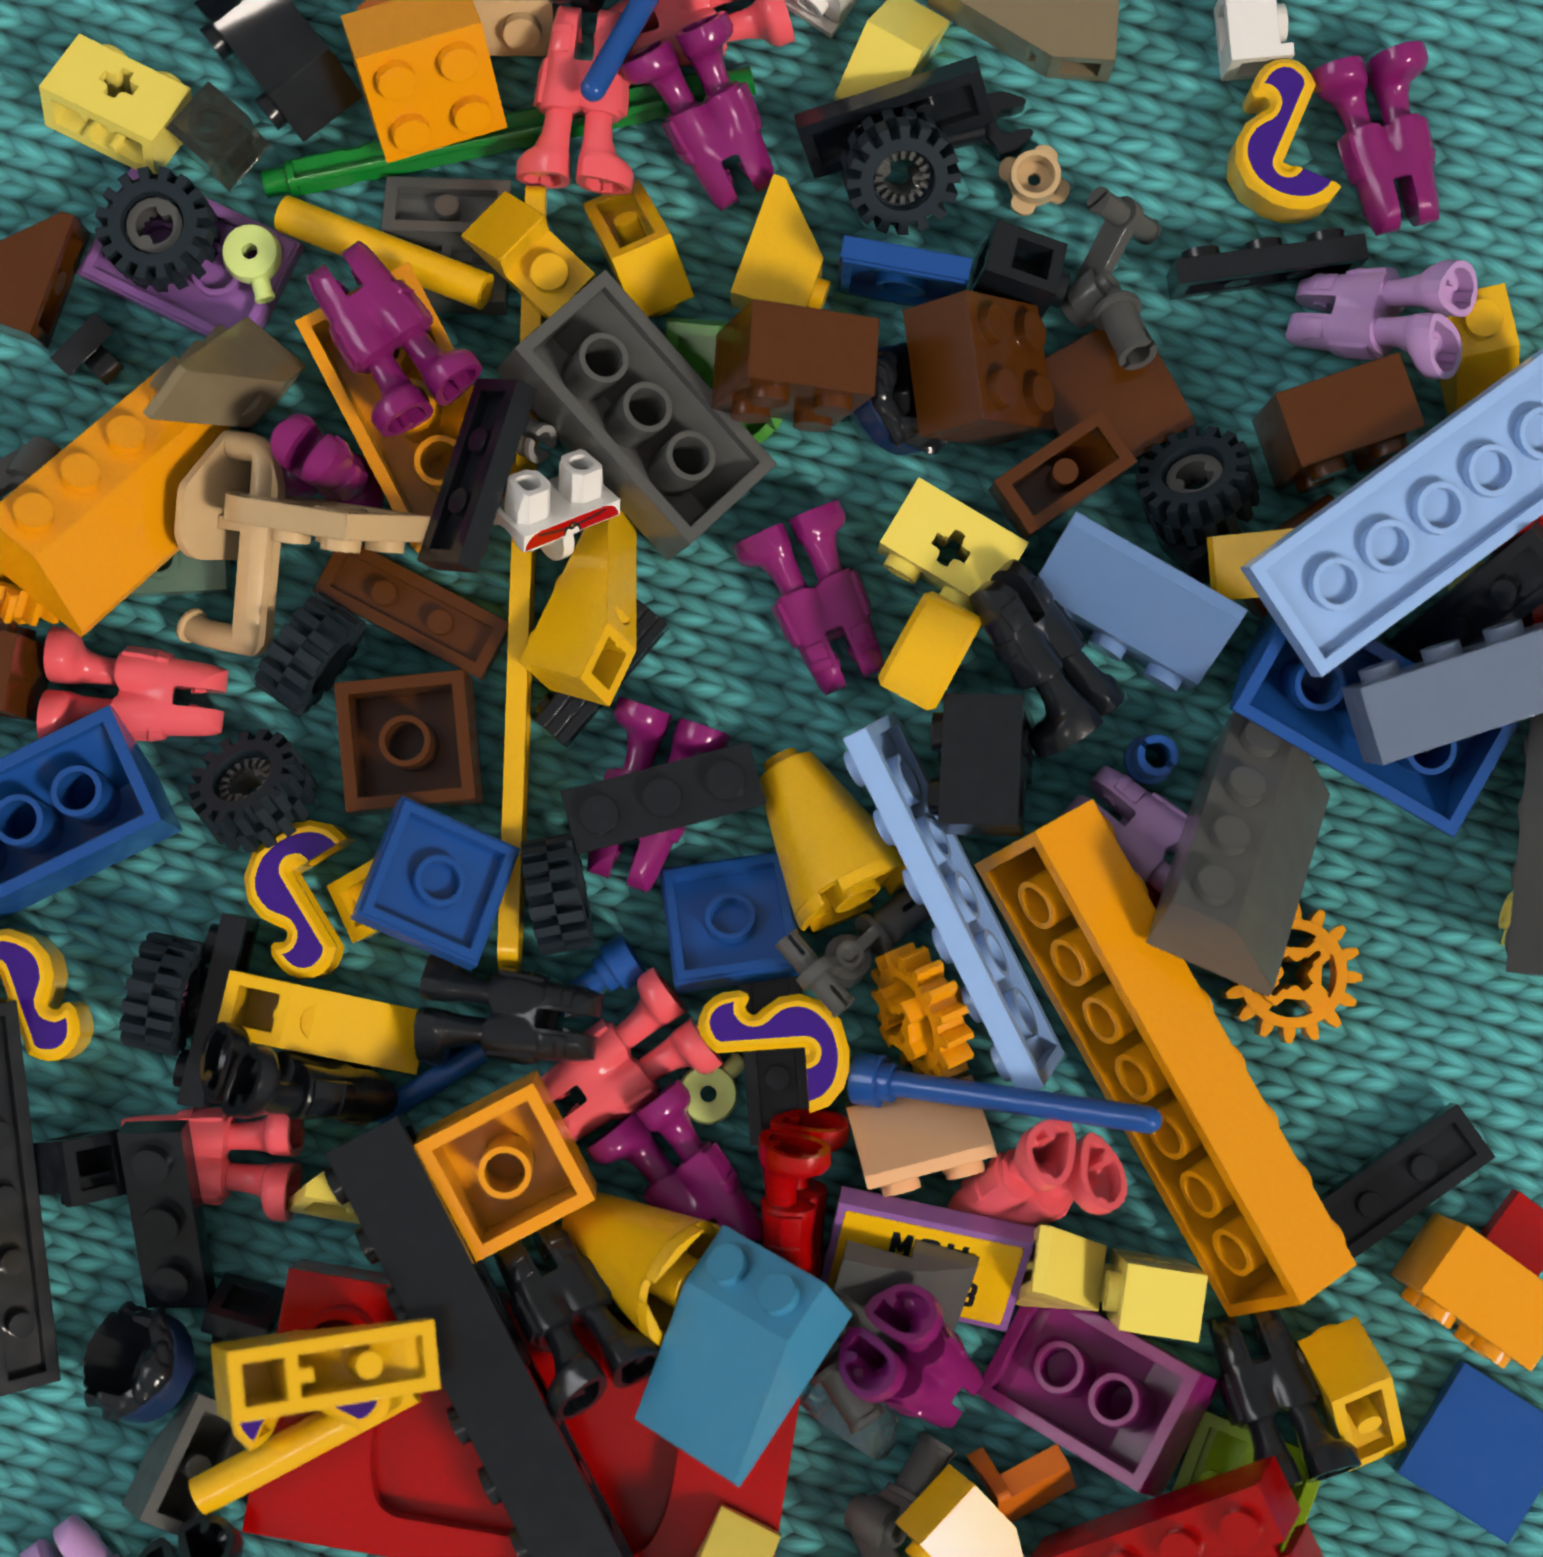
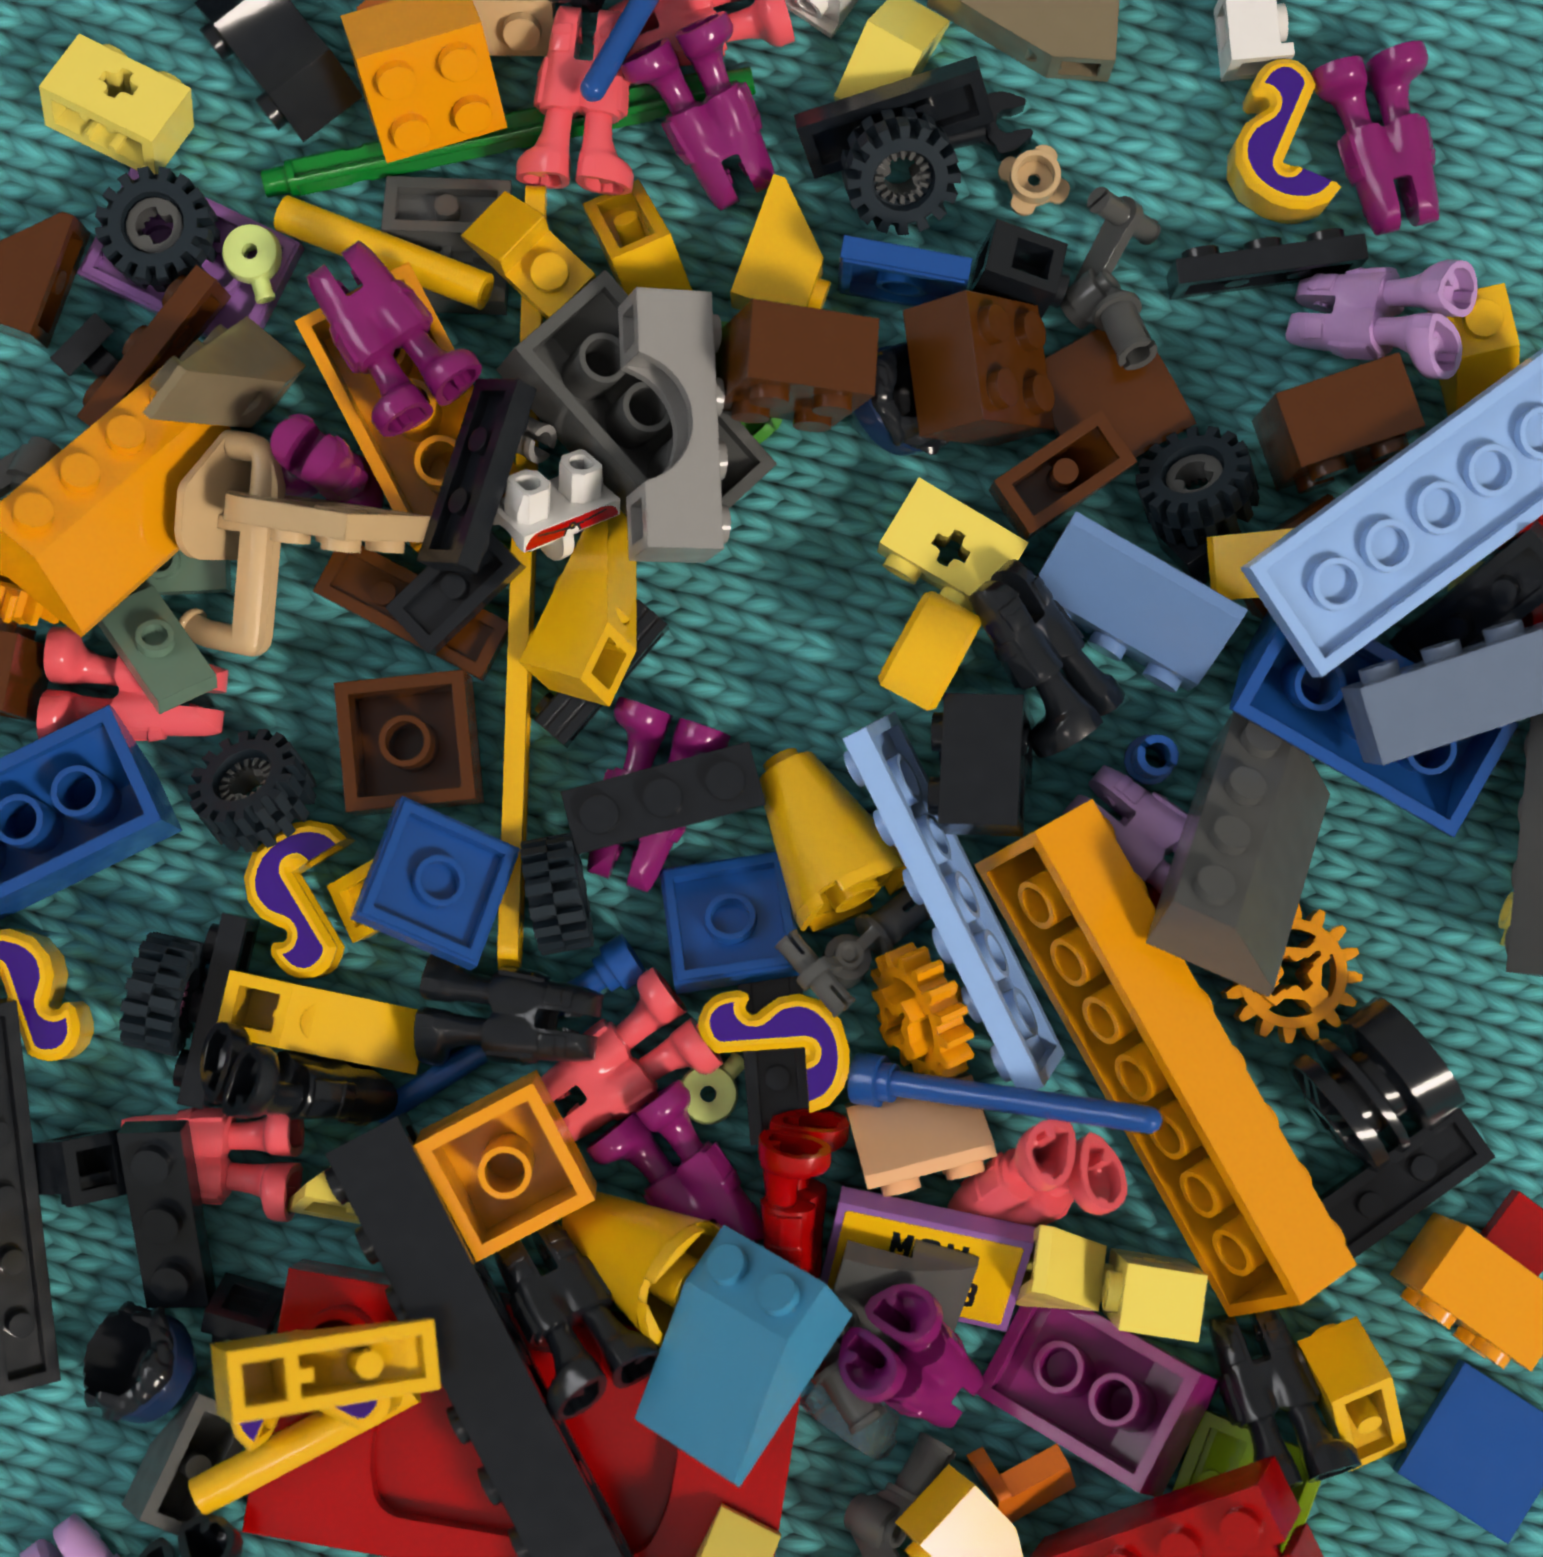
clear smoke window [166,81,270,192] -> none
black bush [254,592,366,716] -> none
magenta piece [732,500,884,695] -> none
none -> reddish brown plate [77,265,231,426]
none -> sand green plate [97,585,217,714]
none -> black plate [385,530,526,656]
none -> light grey arch [618,287,731,563]
none -> black wheel [1289,996,1465,1173]

